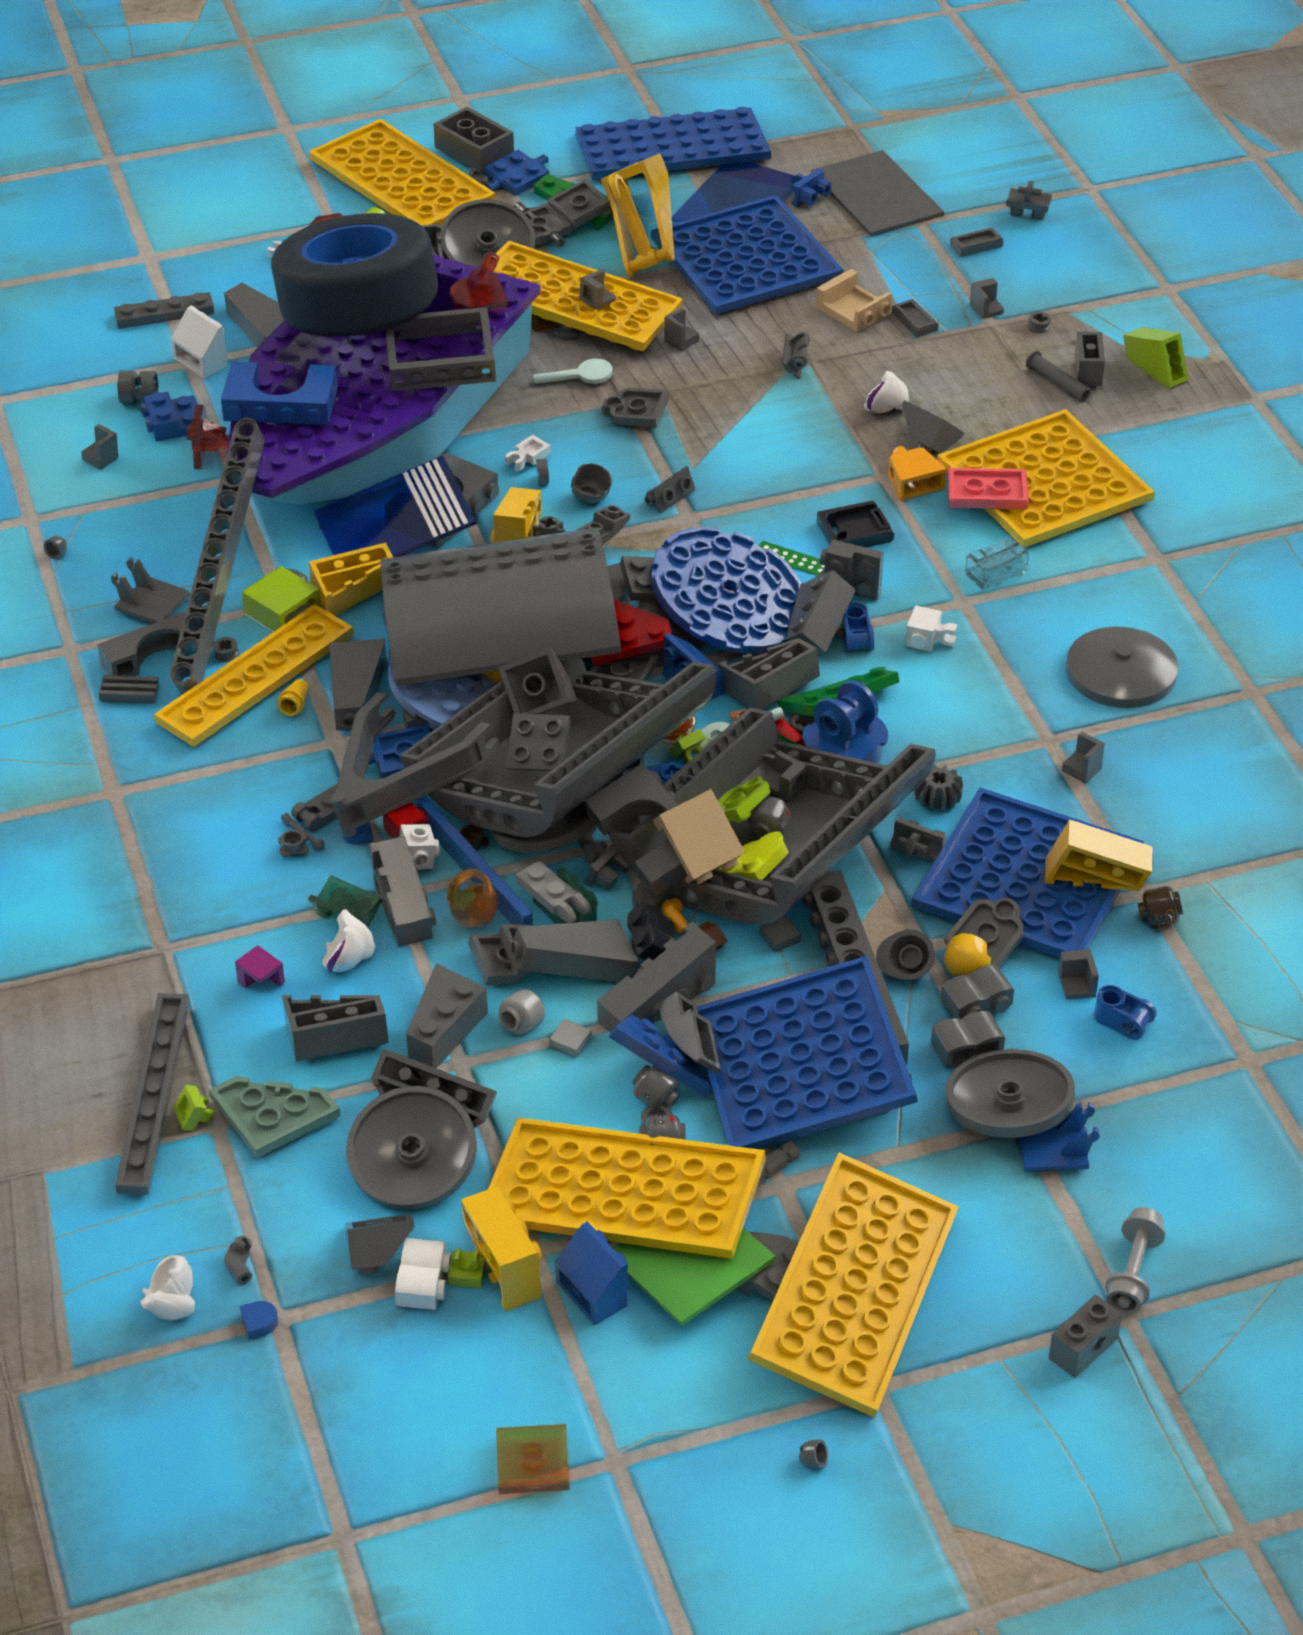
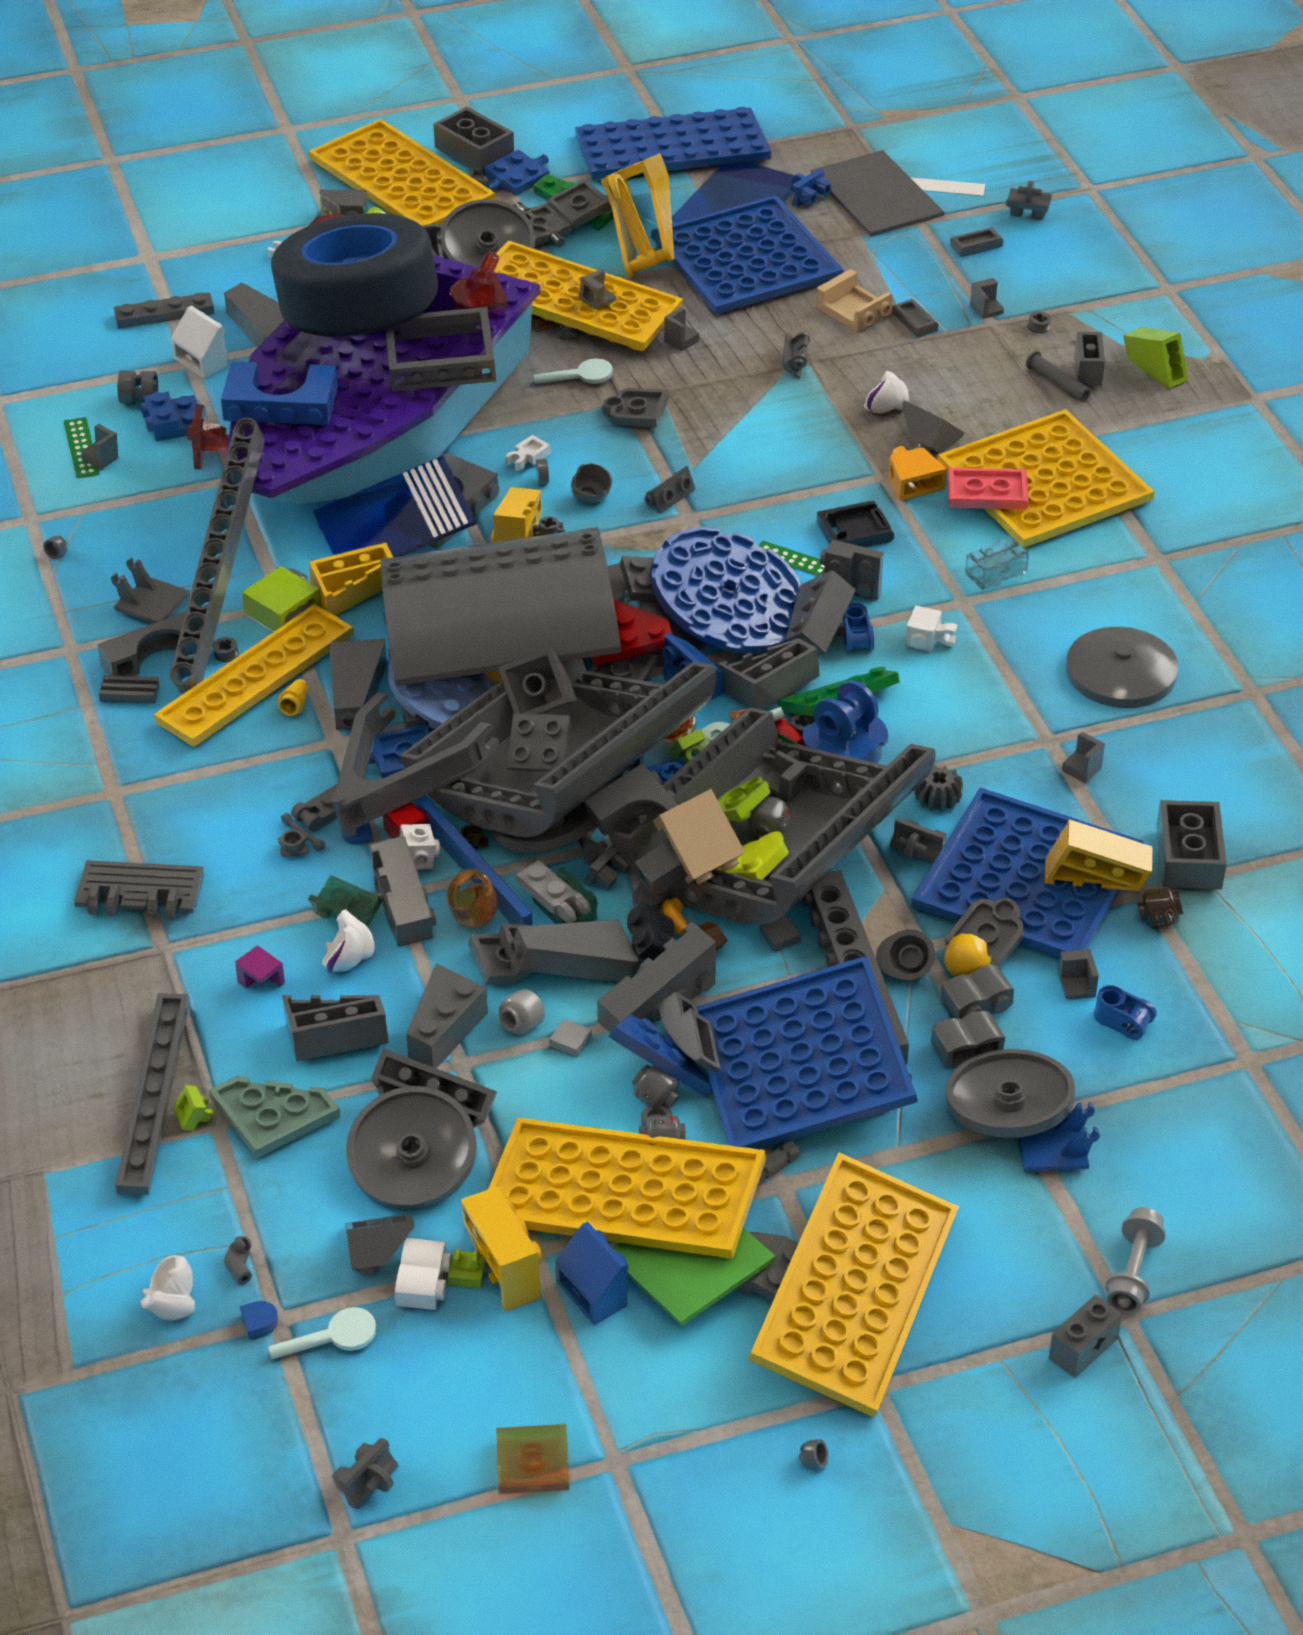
dark grey slope [576,505,630,545] -> none
none -> green sticker [64,417,100,478]
none -> dark grey hinge [74,860,204,919]
none -> light aqua piece [268,1307,376,1360]
none -> dark grey slope [319,189,368,219]
none -> dark grey hips [332,1438,398,1509]
none -> white sticker [910,177,985,196]
none -> dark grey brick [1156,800,1227,889]

